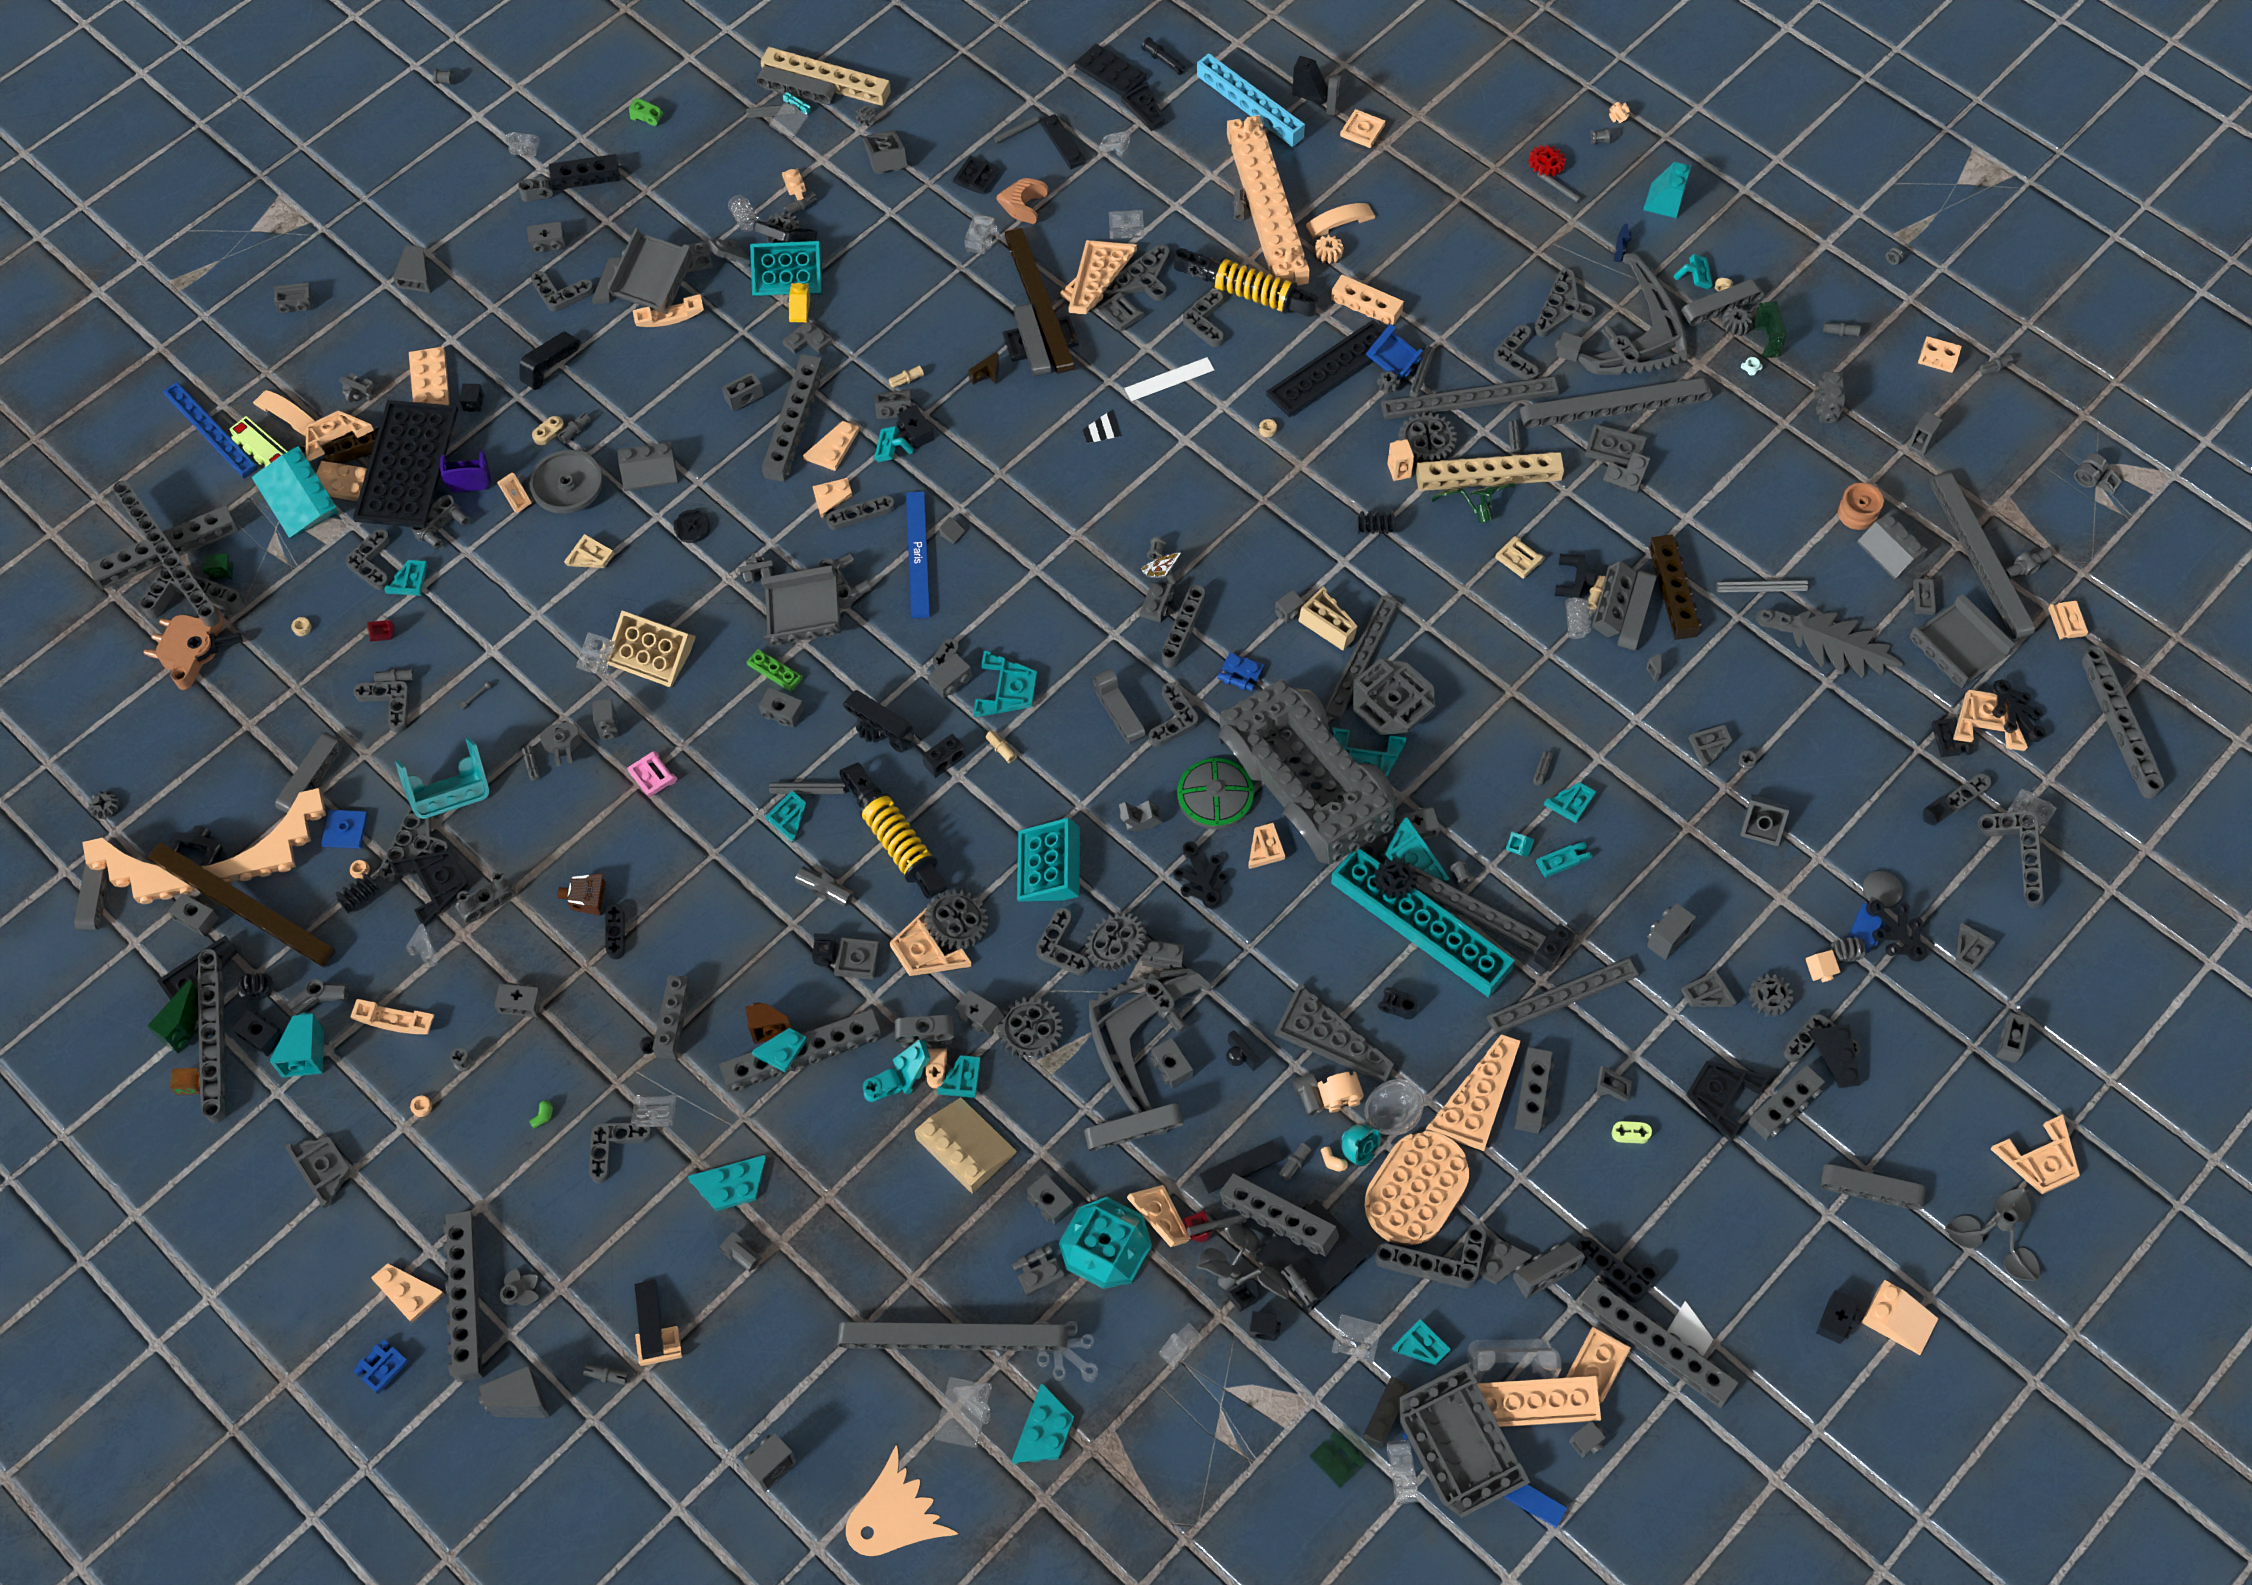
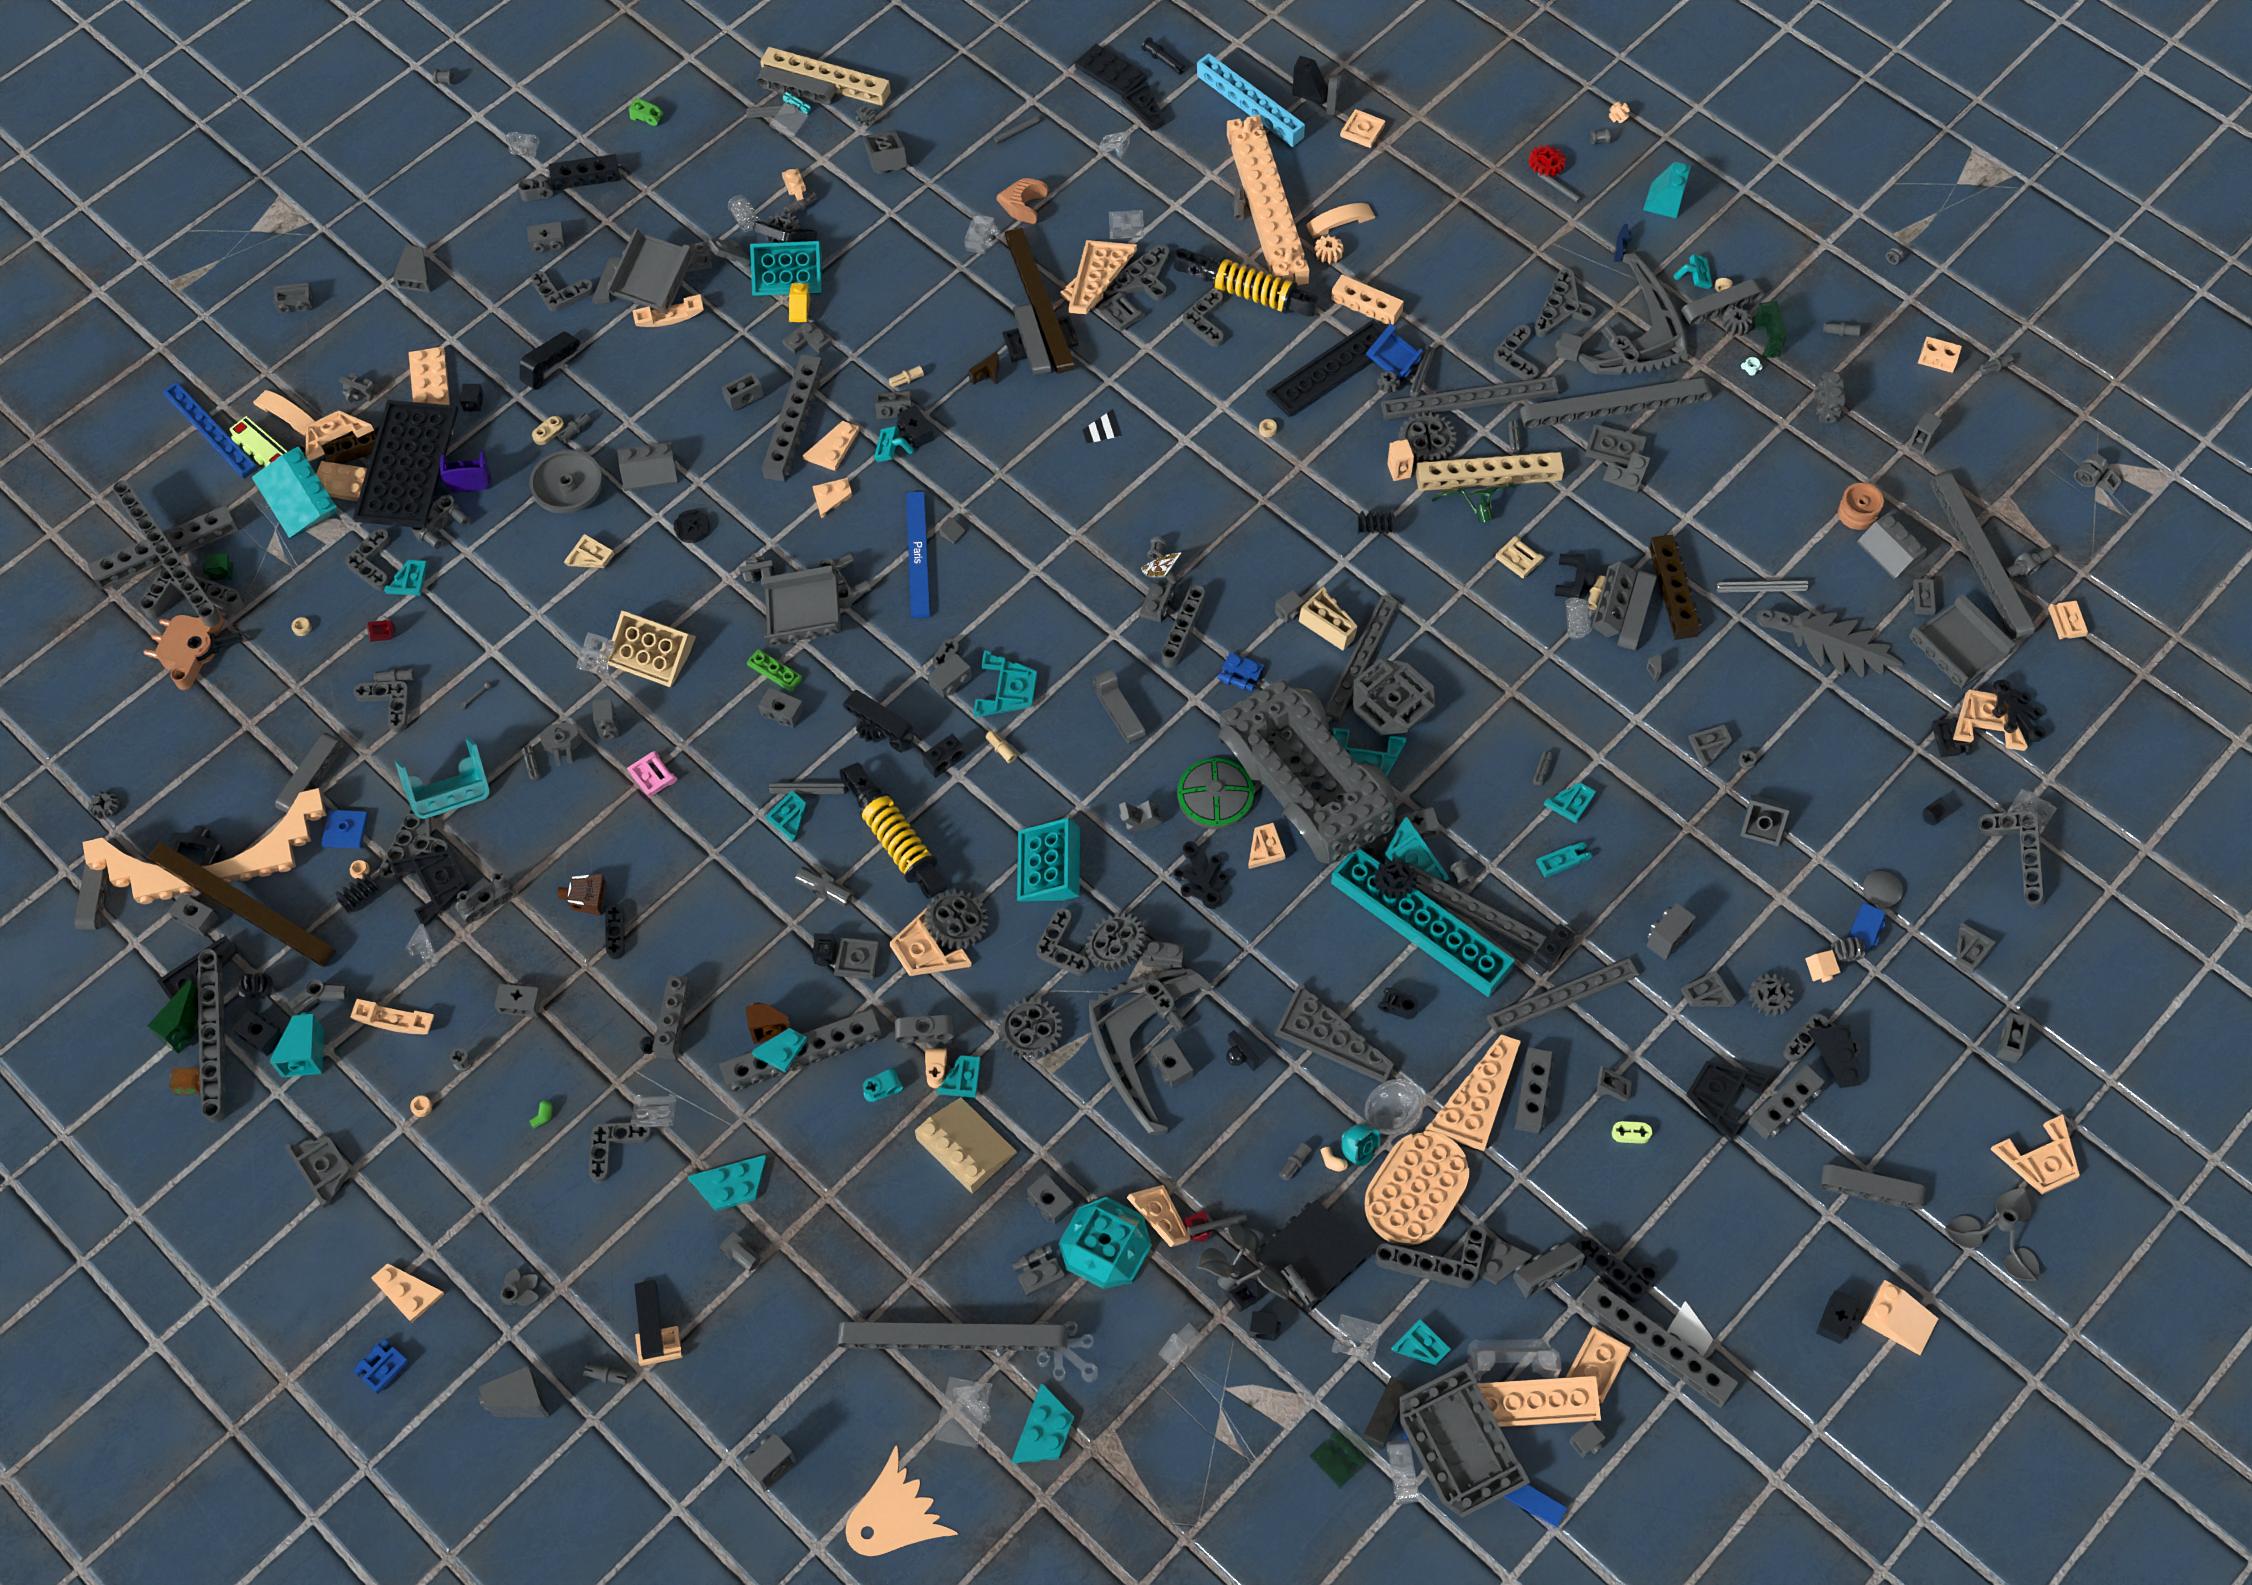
dark grey brick [443,1211,483,1382] -> none
light nougat piece [497,473,532,513] -> none
dark grey beam [826,495,895,530] -> none
teal wing [893,1040,931,1094] -> none
black slope [953,155,1000,194] -> none
dark grey brick [954,990,1004,1035] -> none
black plate [1040,114,1086,169] -> none
dark grey beam [1084,1103,1184,1151] -> none
white sticker [1124,357,1214,401] -> none
dark grey beam [1149,683,1198,747] -> none
black tile [1199,1141,1282,1194] -> none
dark grey brick [1219,1173,1339,1257] -> none
dark grey piece [1293,1073,1324,1116] -> none
light nougat brick [1318,1072,1364,1113] -> none
teal slope [1505,832,1535,857] -> none
black plant [1866,900,1927,962] -> none
dark grey beam [1945,774,1991,814] -> none
dark grey beam [2081,646,2164,799] -> none

